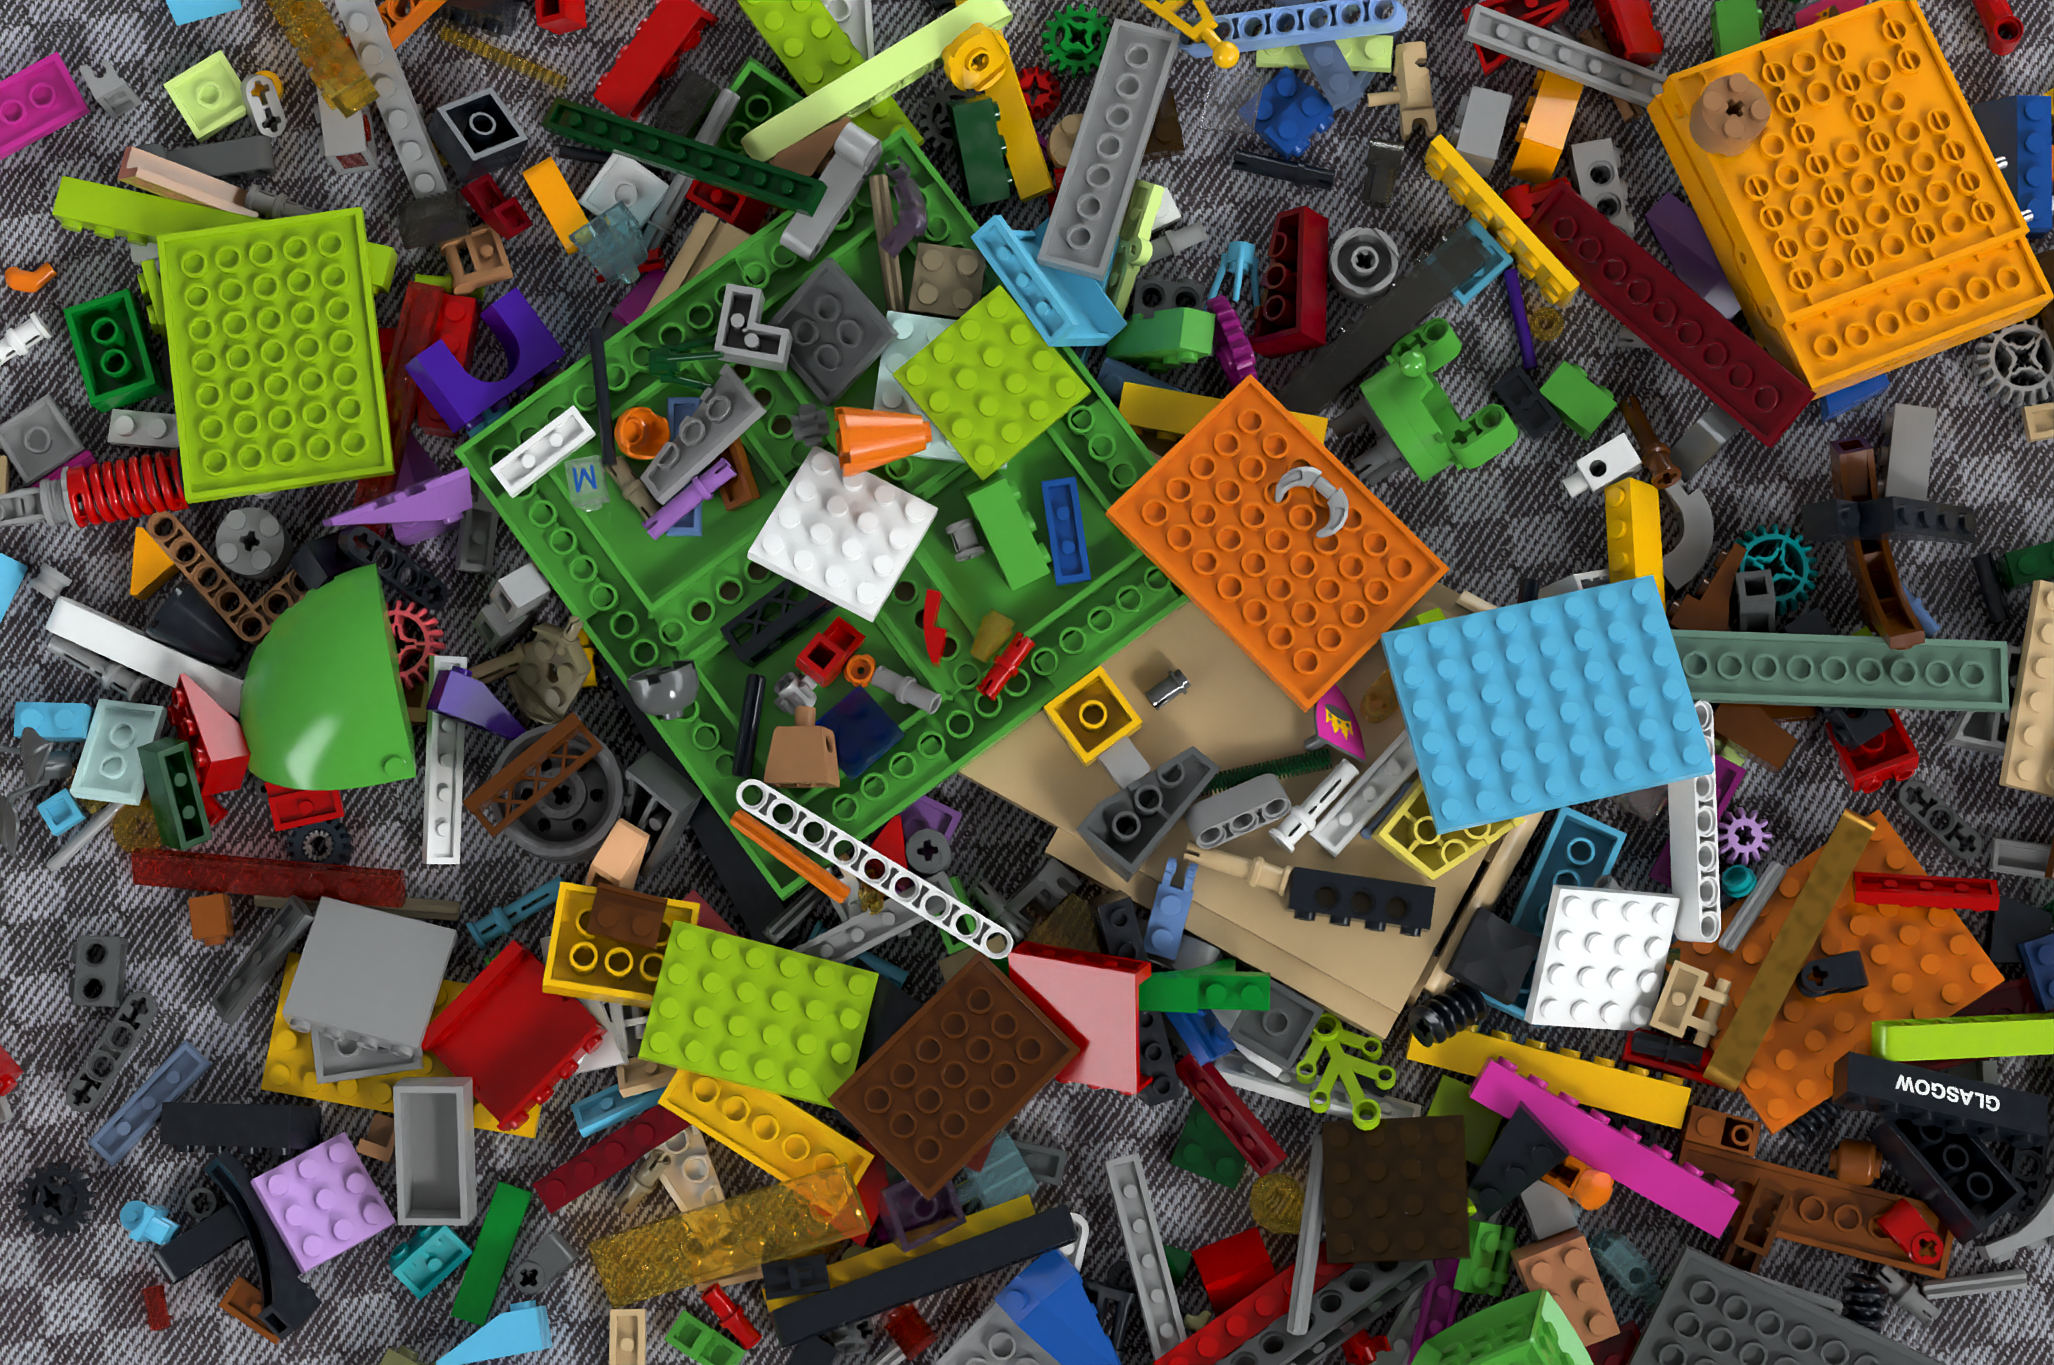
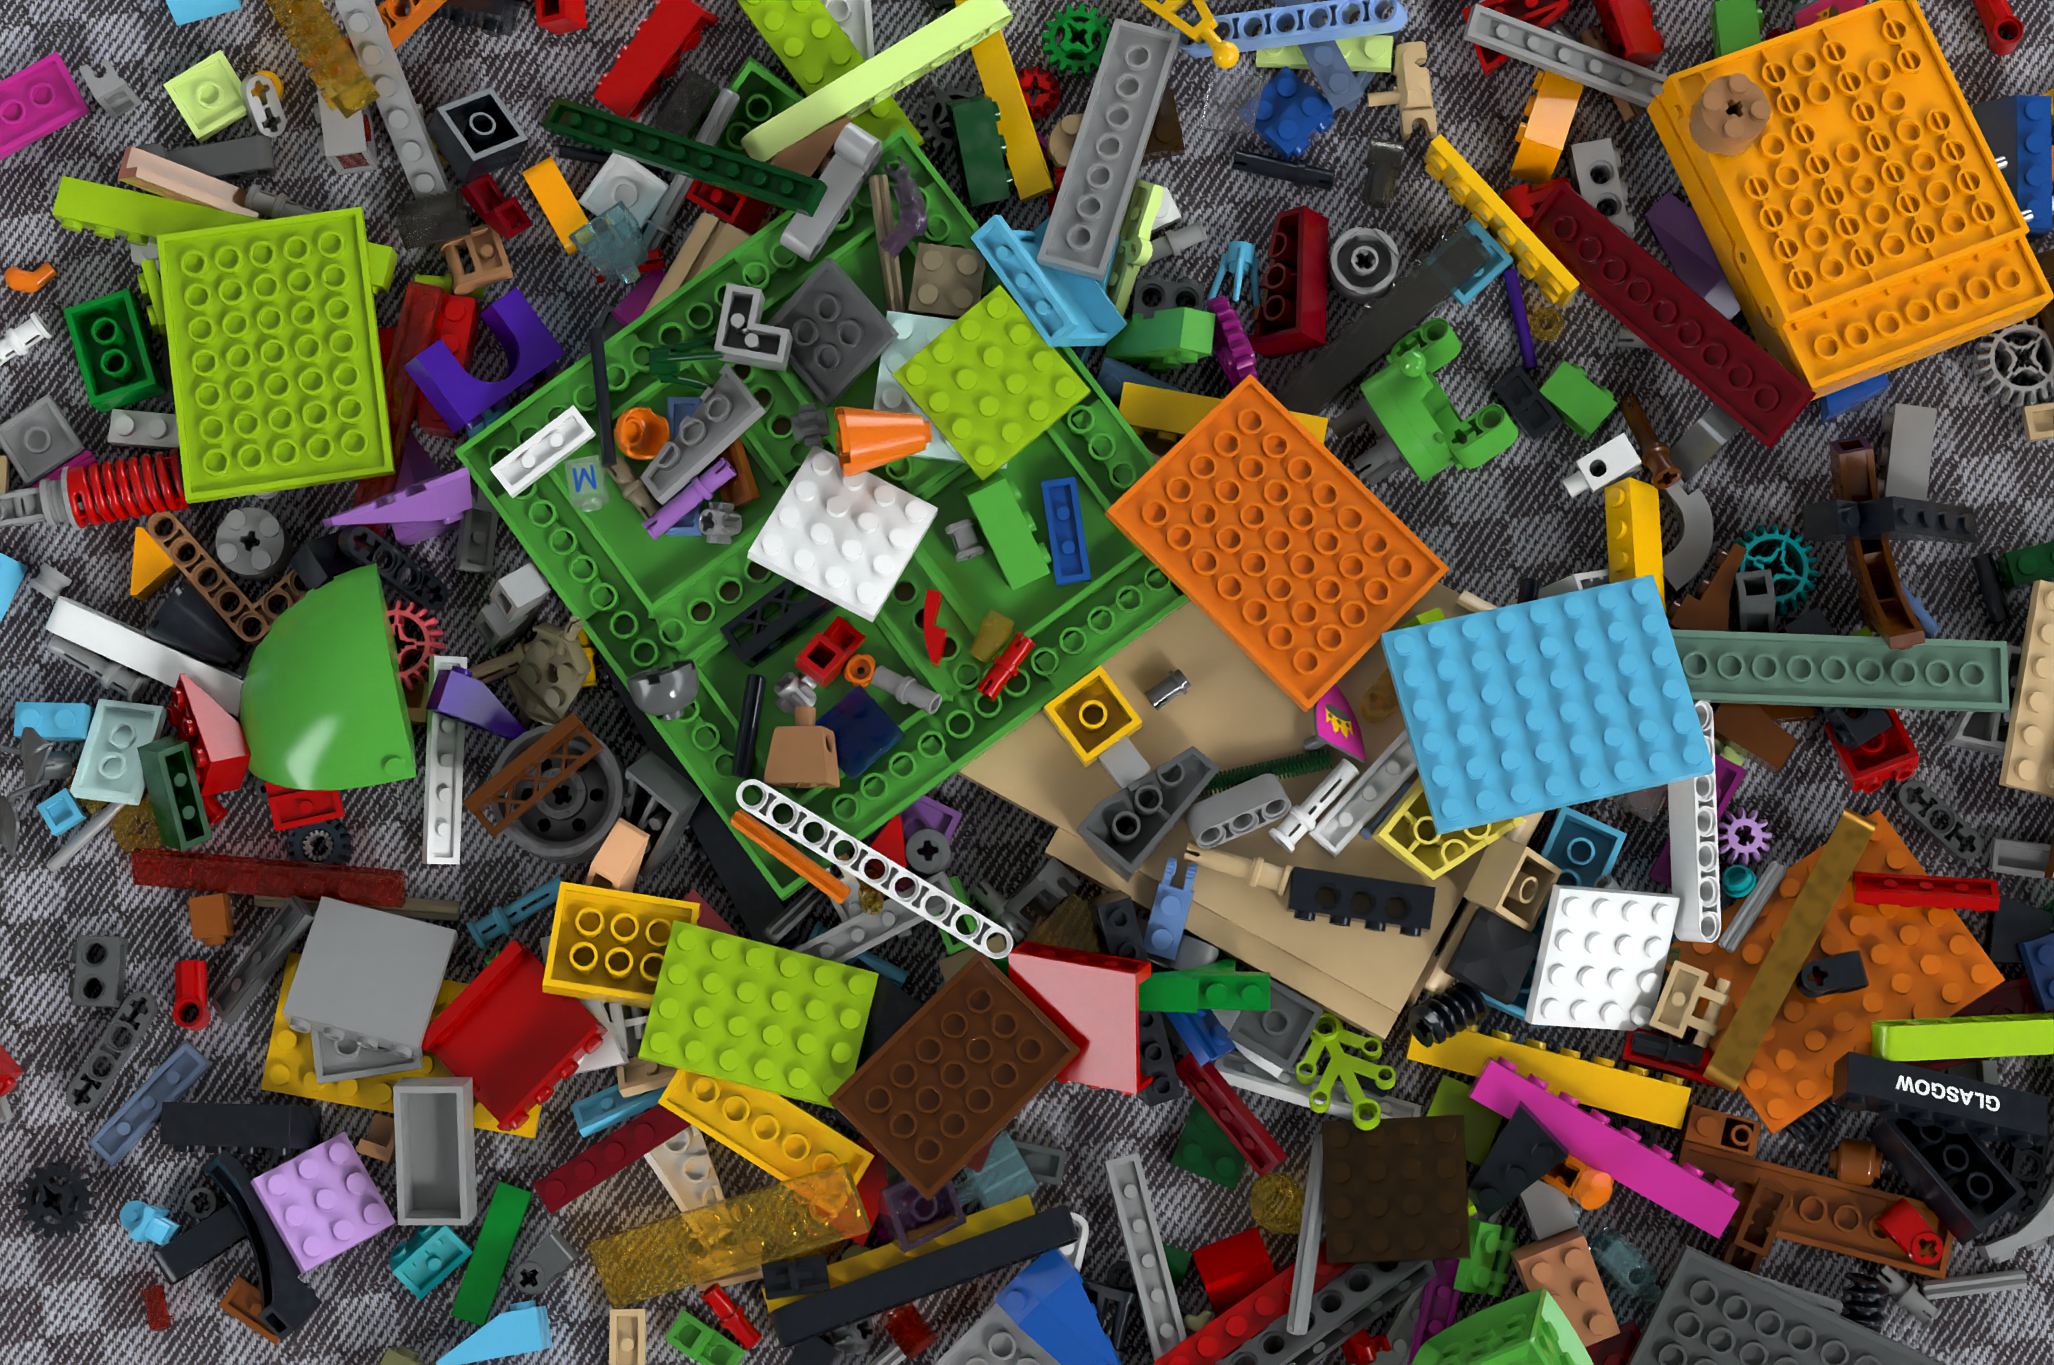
clear yellow bar [440,26,568,90] -> none
reddish brown plate [586,882,668,951] -> none
dark tan pin [615,1149,671,1214] -> none
yellow plate [941,22,1010,92] -> none
light grey piece [1274,466,1349,538] -> none
light grey brick [1449,85,1512,178] -> none
none -> red piece [172,960,211,1031]
none -> light grey gear [698,502,742,544]
none -> tan brick [1463,836,1562,933]

